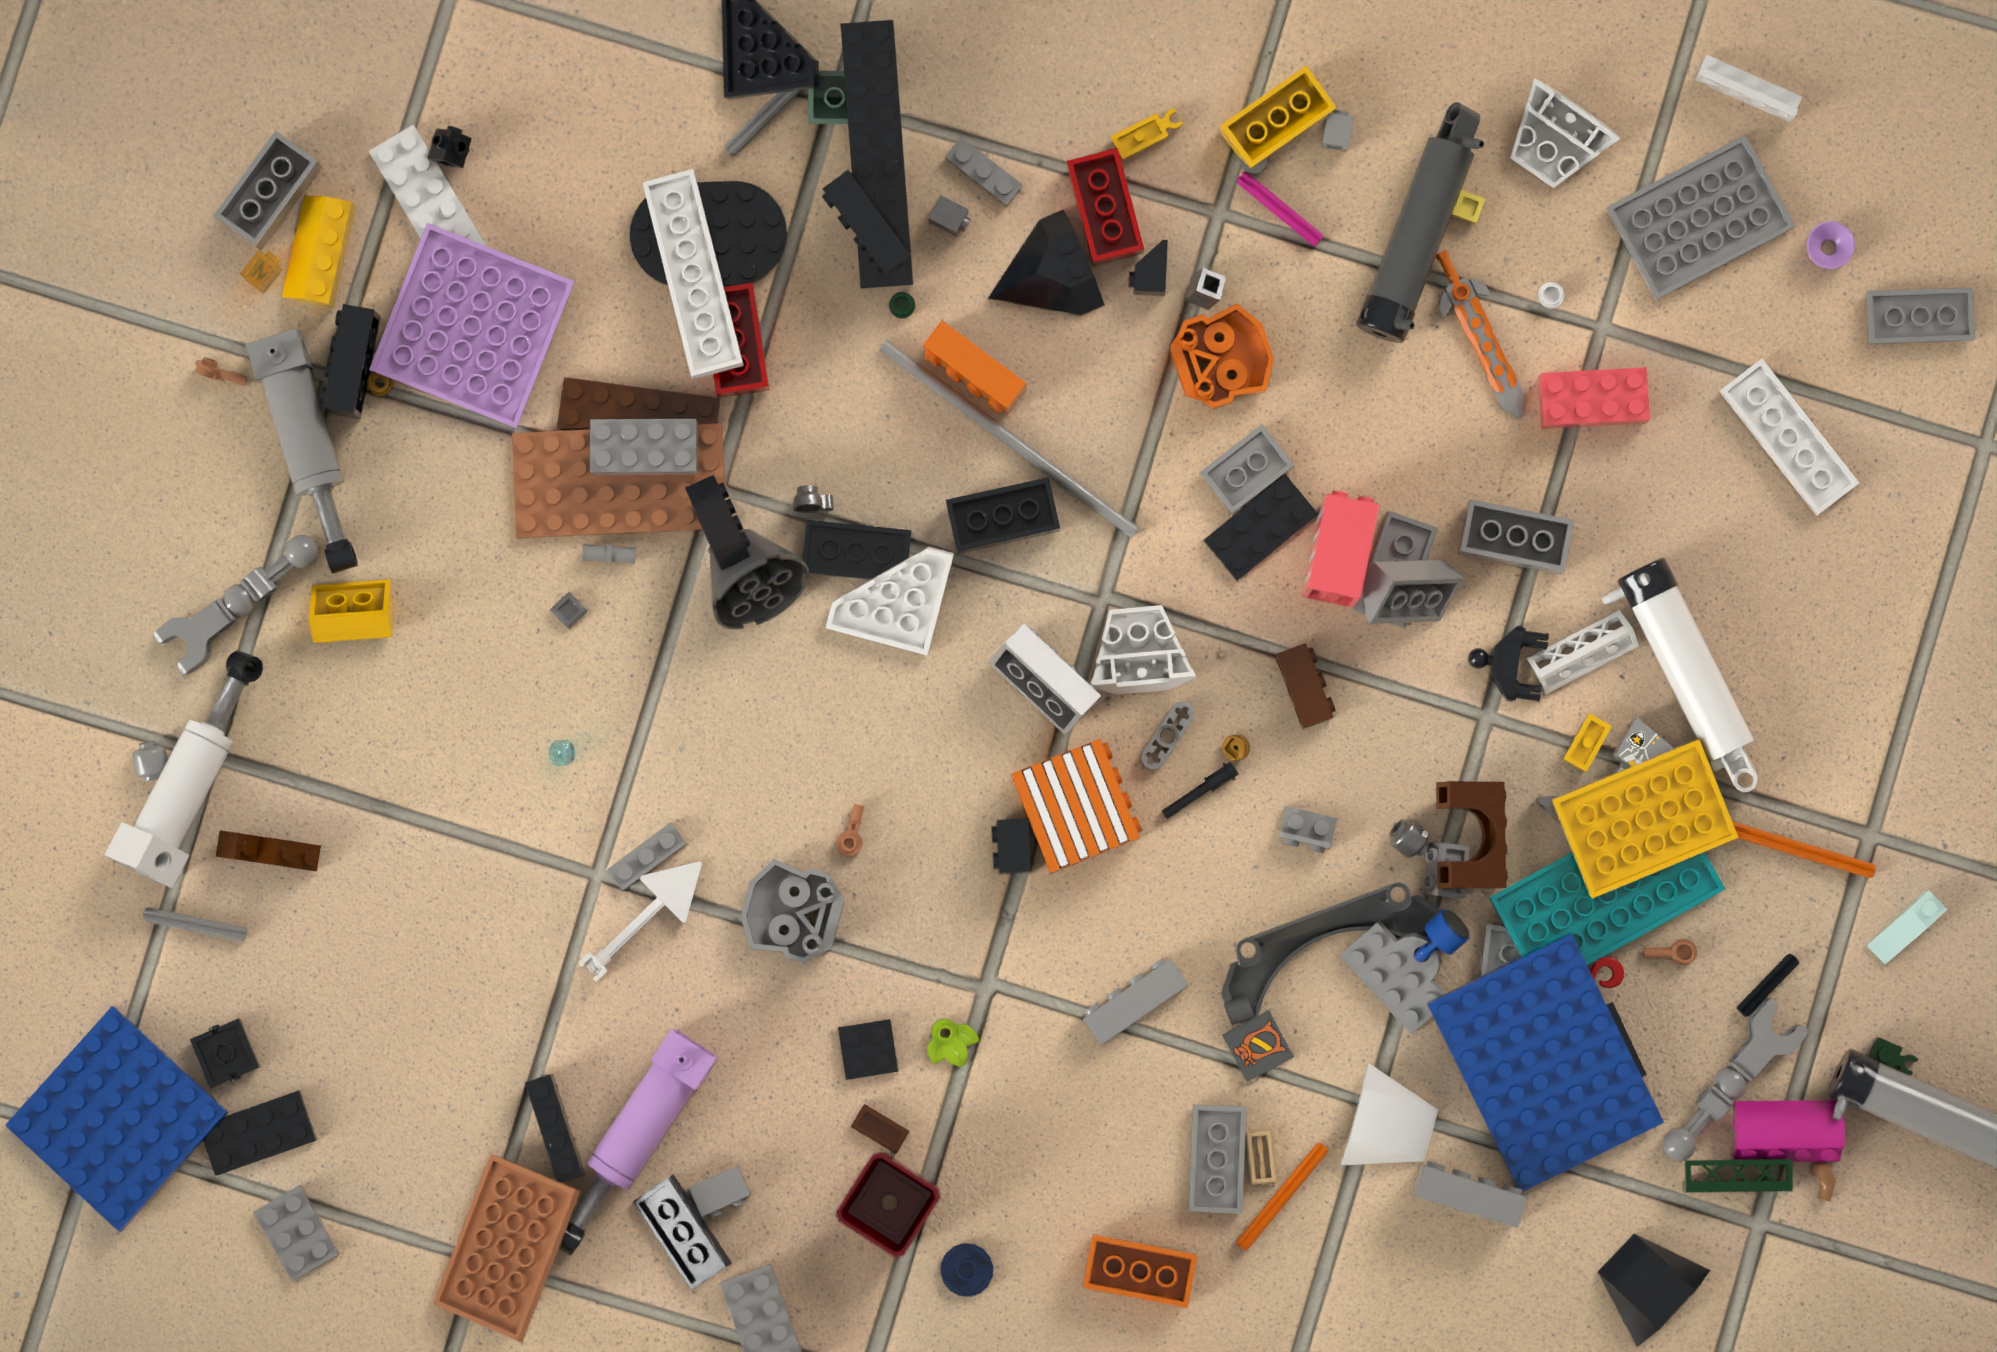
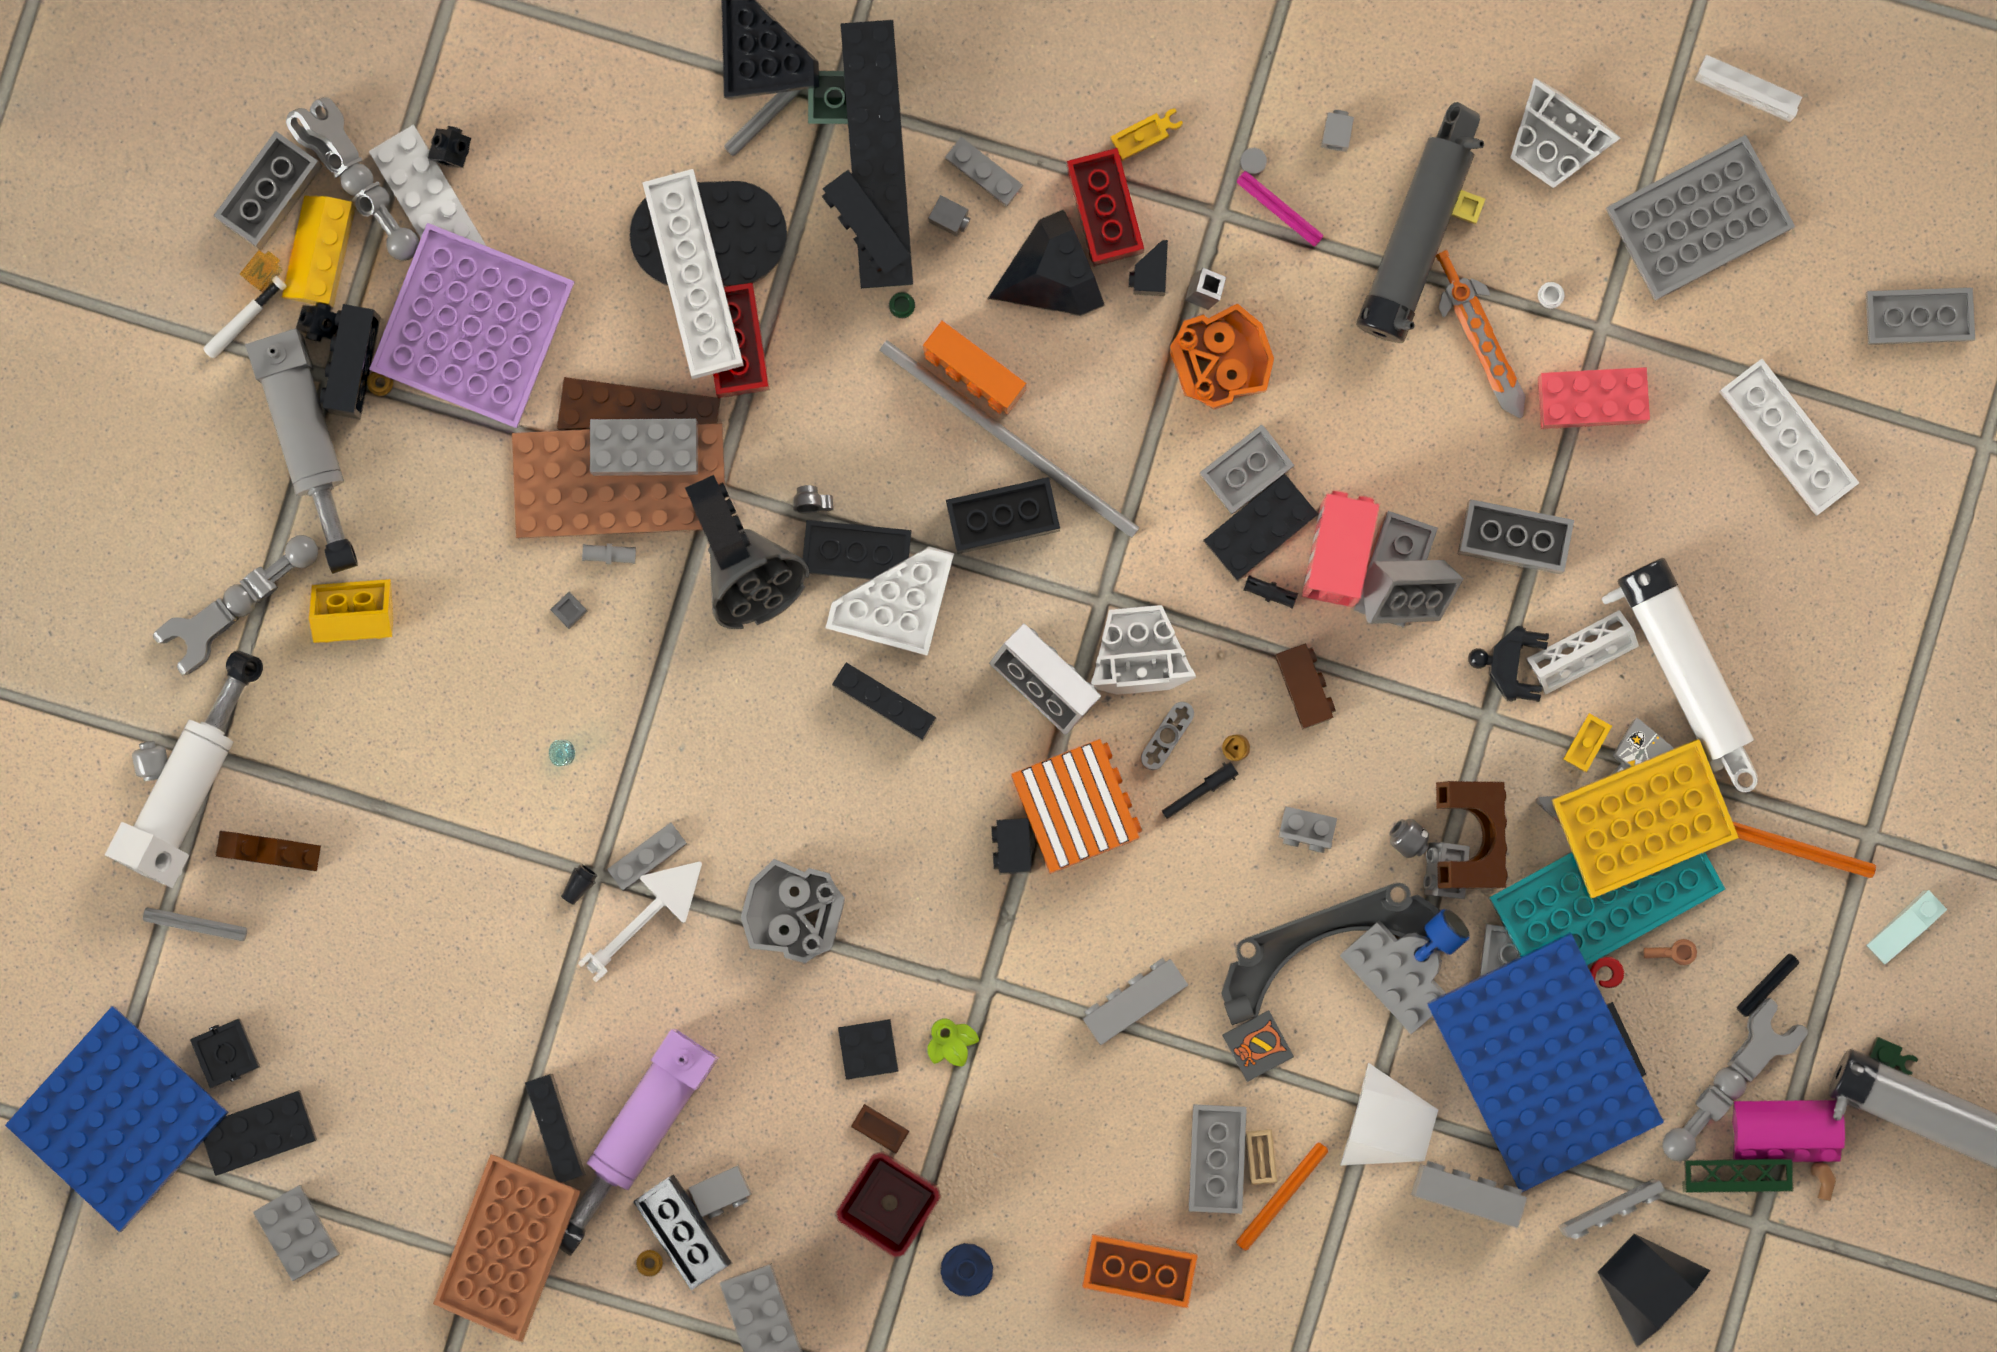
nougat plate [195,357,247,386] -> none
nougat plate [836,804,864,857] -> none
yellow slope [1219,65,1337,169] -> none
lavender piece [1806,221,1855,269] -> none
none -> white piece [204,276,287,358]
none -> light grey piece [286,97,419,261]
none -> black brick [296,303,338,343]
none -> black cone [561,864,597,905]
none -> pearl gold plate [636,1250,663,1277]
none -> black brick [832,662,937,741]
none -> black pin [1243,575,1298,609]
none -> light grey plate [1558,1179,1665,1239]

